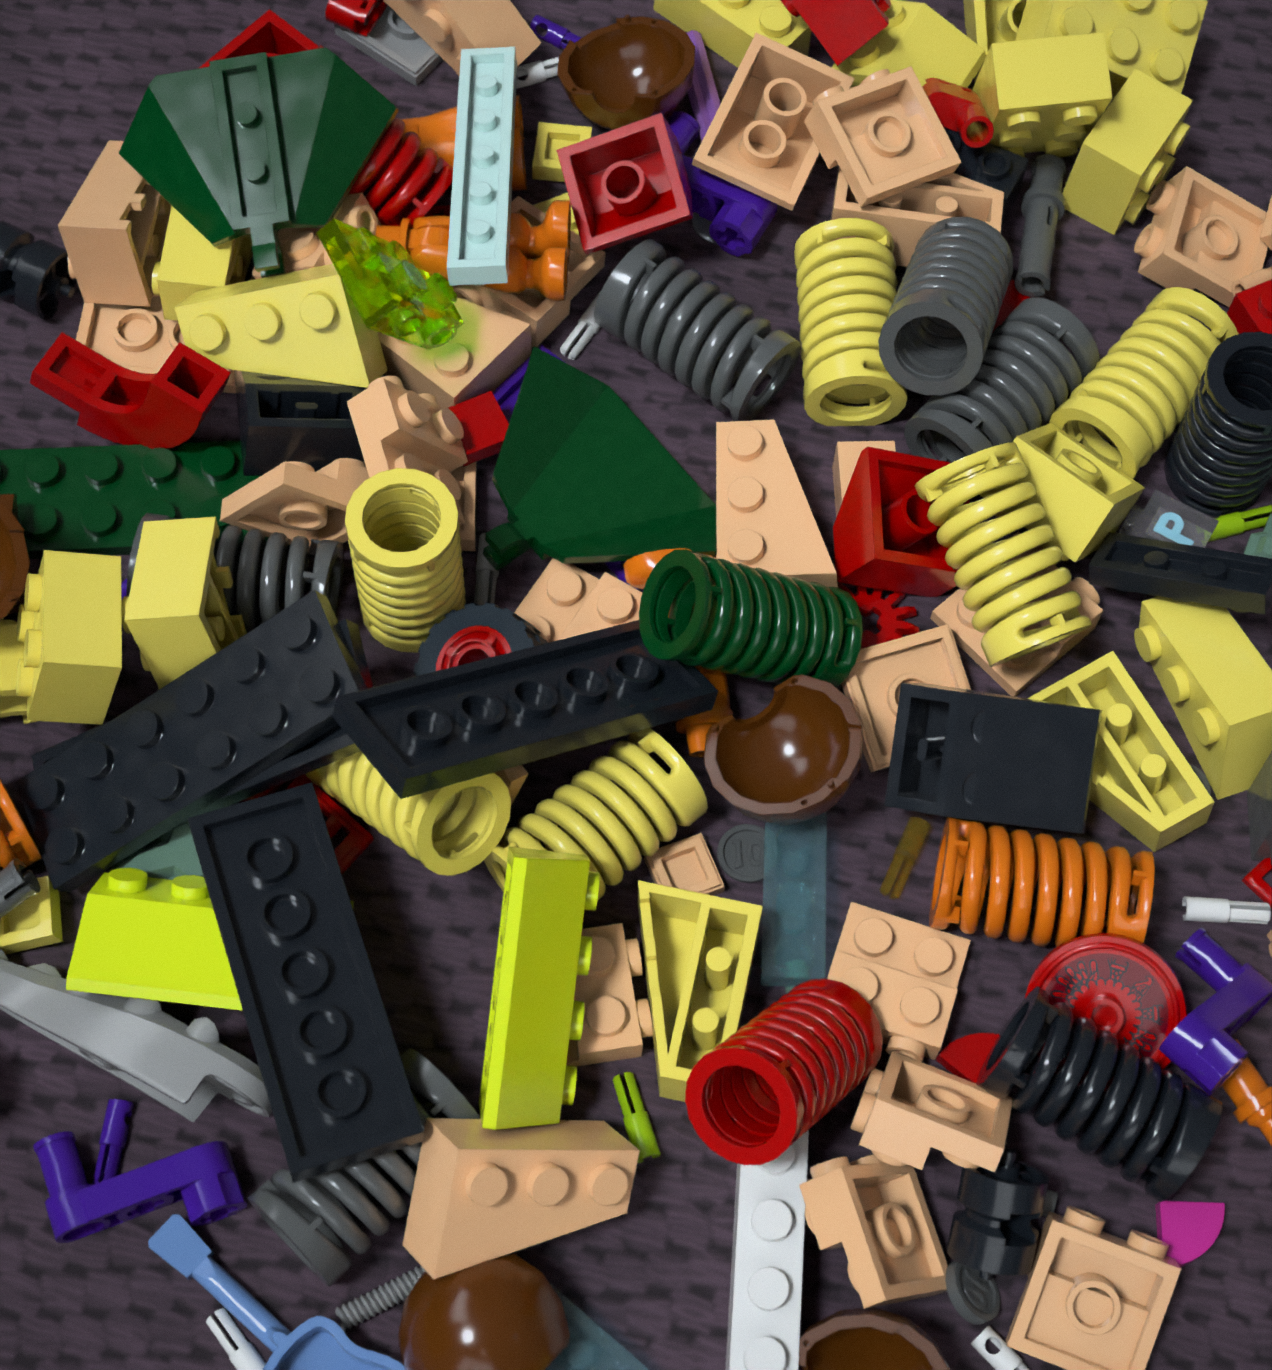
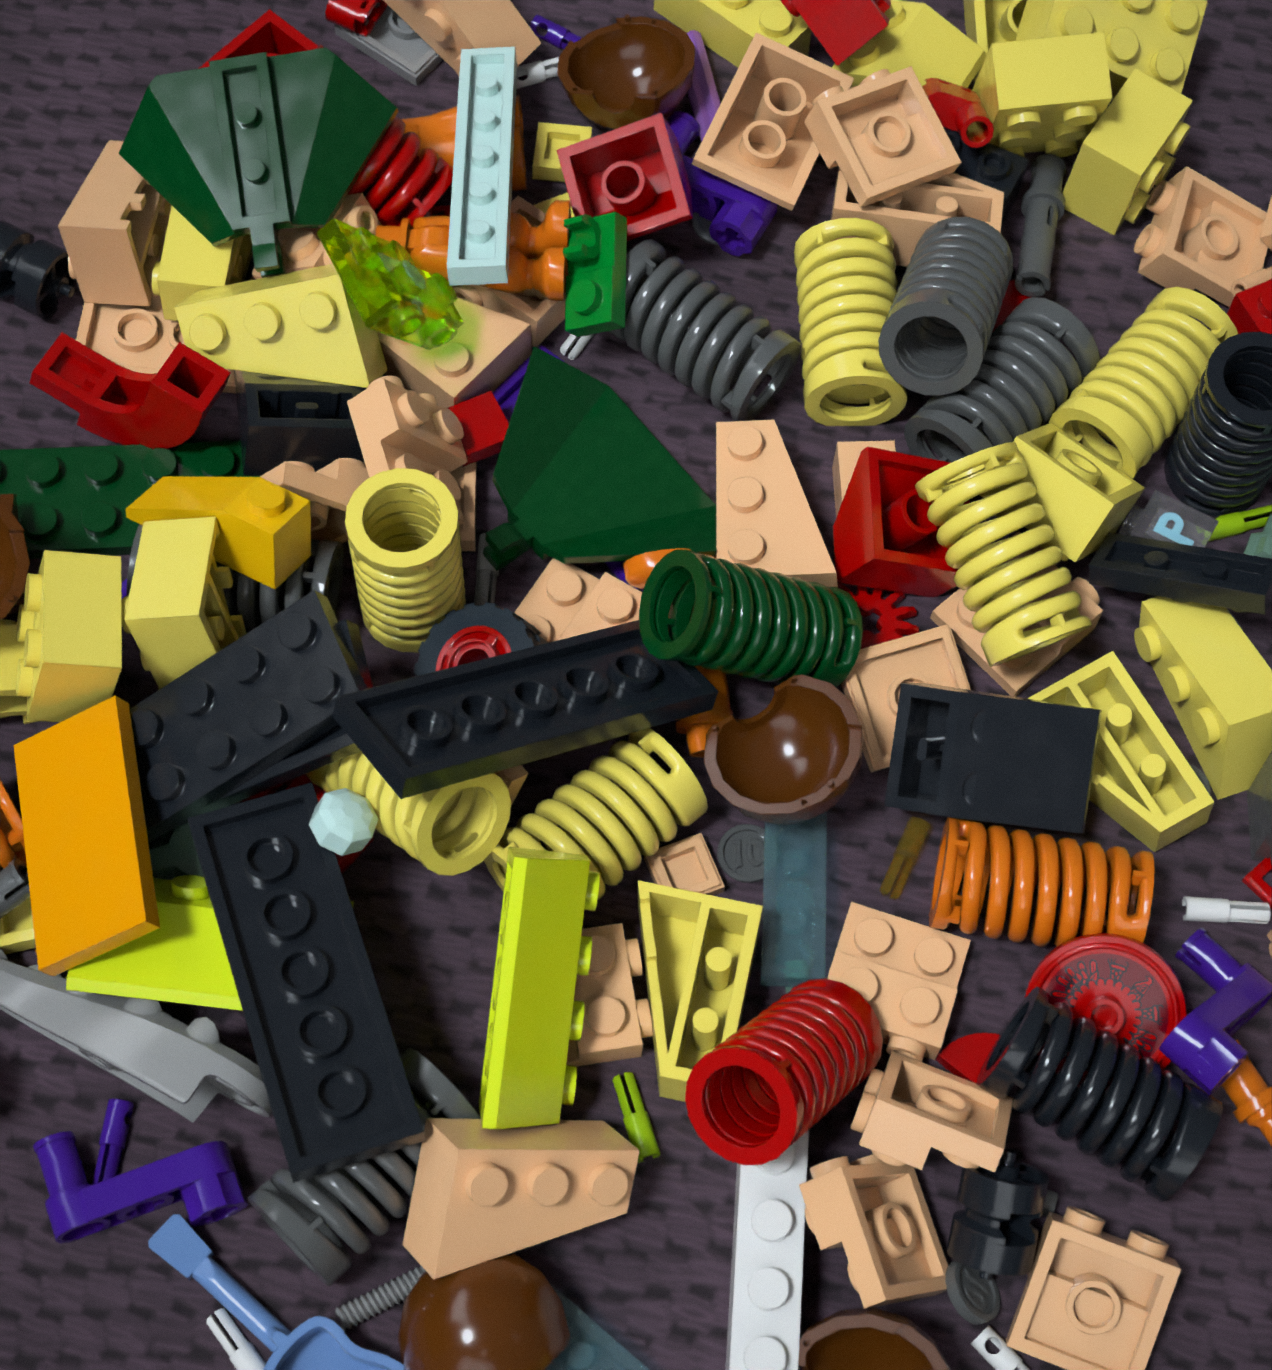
dark pink tile [1155,1201,1225,1267] -> none
none -> light orange tile [14,695,160,977]
none -> yellow slope [126,476,311,590]
none -> light aqua tile [309,788,378,856]
none -> green plate [563,212,627,337]

